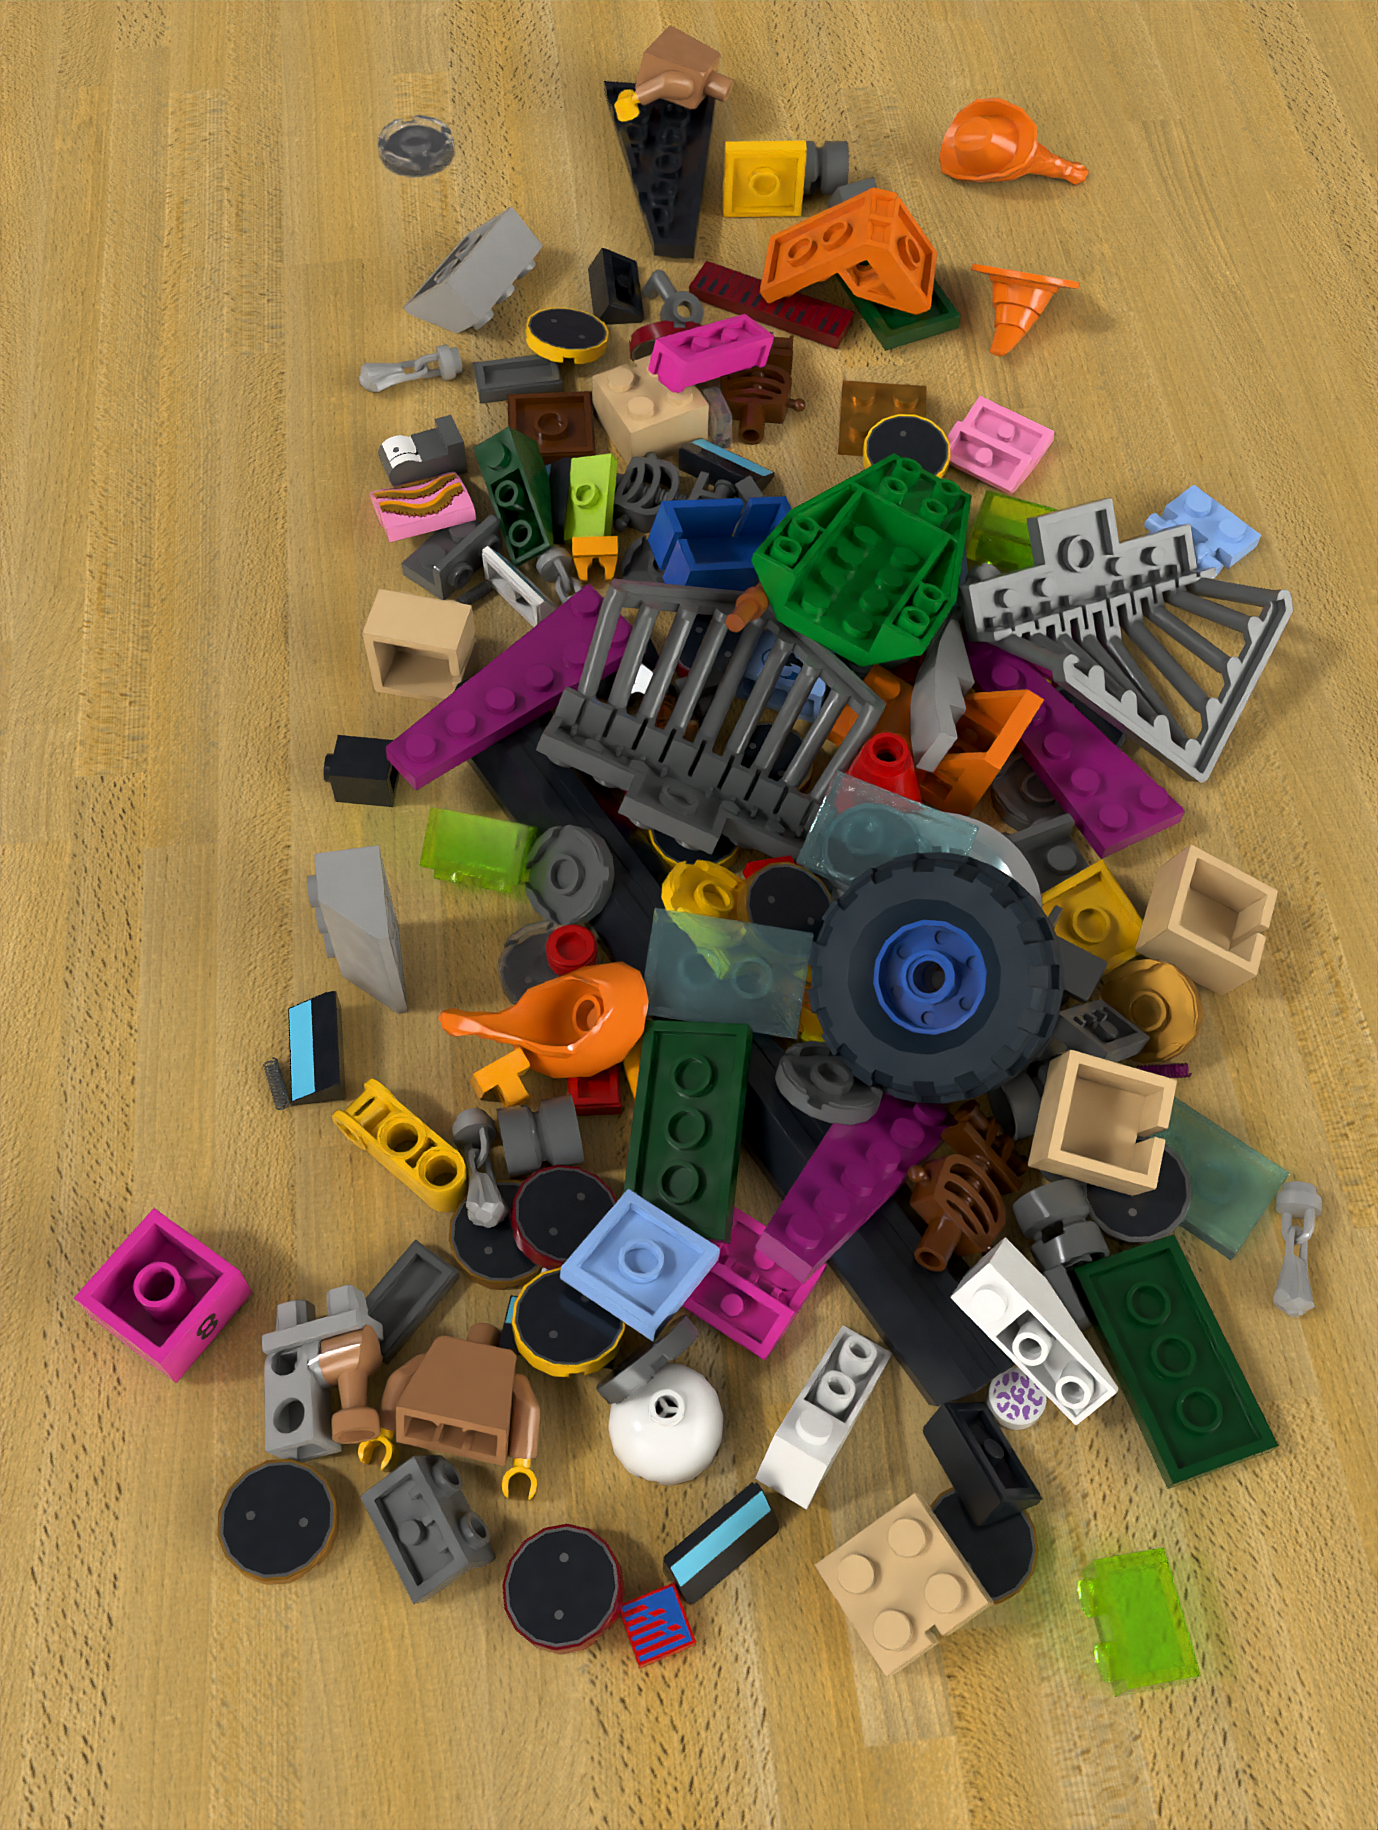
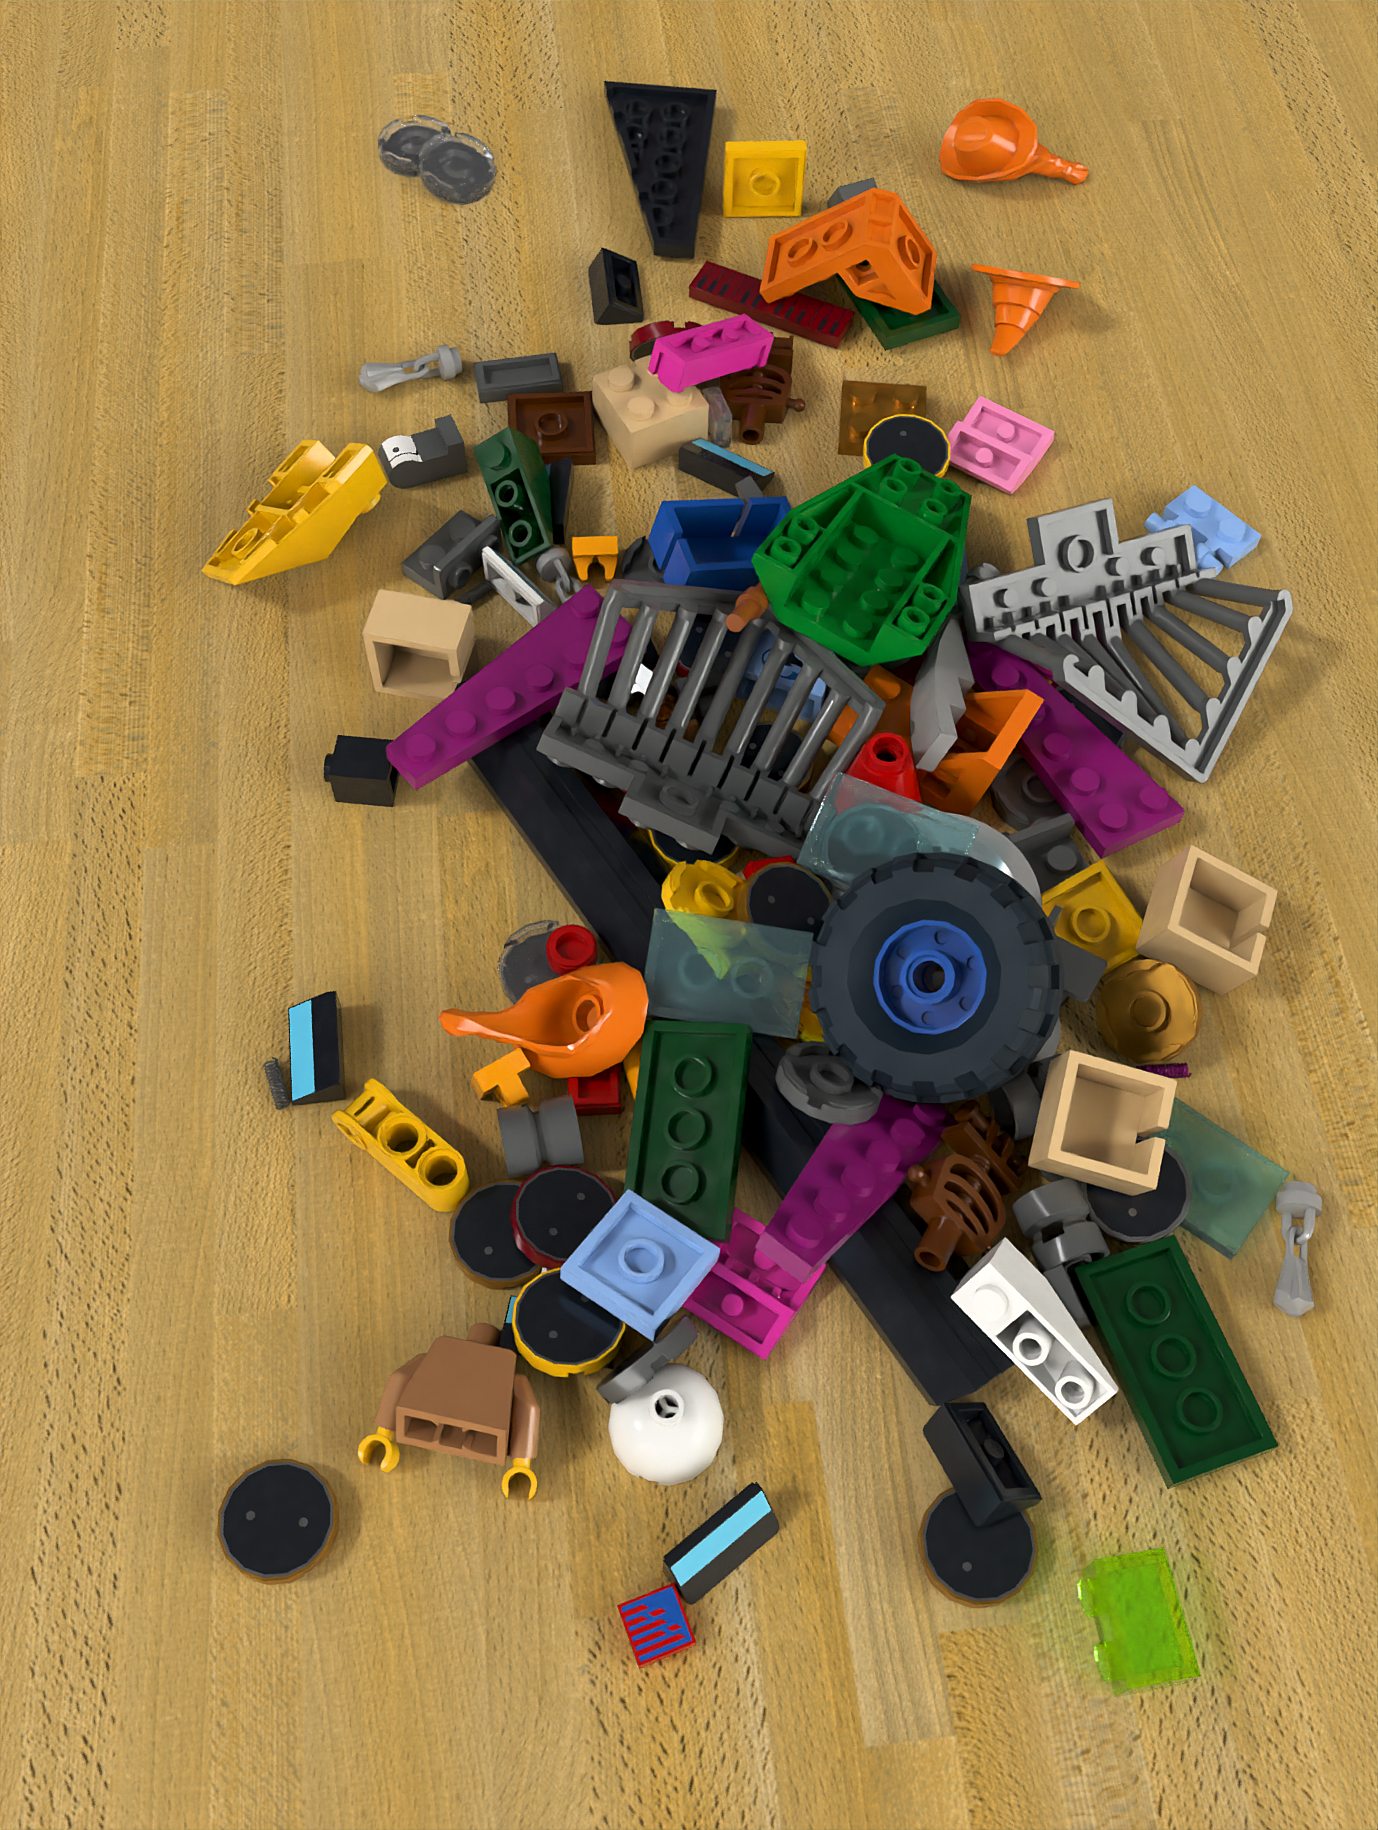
dark pink brick [74,1208,253,1383] -> none
light grey hips [262,1285,384,1462] -> none
light grey slope [307,845,408,1014] -> none
dark grey bracket [360,1455,496,1604] -> none
dark grey tile [365,1239,460,1365] -> none
slope [369,471,476,542] -> none
light grey slope [403,206,543,334] -> none
clear neon green brick [419,807,537,893] -> none
light grey piece [452,1108,509,1228] -> none
black tile [502,1524,625,1655] -> none
tile [525,307,609,364] -> none
dark grey tile [525,825,615,925] -> none
lime plate [564,454,618,547] -> none
dark grey torso [613,452,737,533] -> none
medium nougat torso [614,25,734,121] -> none
dark grey plate [643,270,704,328] -> none
white slope [755,1325,892,1509] -> none
dark grey wheel [803,141,849,195] -> none
tan piece [815,1493,994,1677] -> none
clear neon green brick [966,490,1058,571] -> none
white tile [986,1367,1047,1430] -> none
dark grey bracket [1036,999,1150,1062] -> none
none -> yellow wedge [201,439,387,585]
none -> clear tile [418,132,496,205]

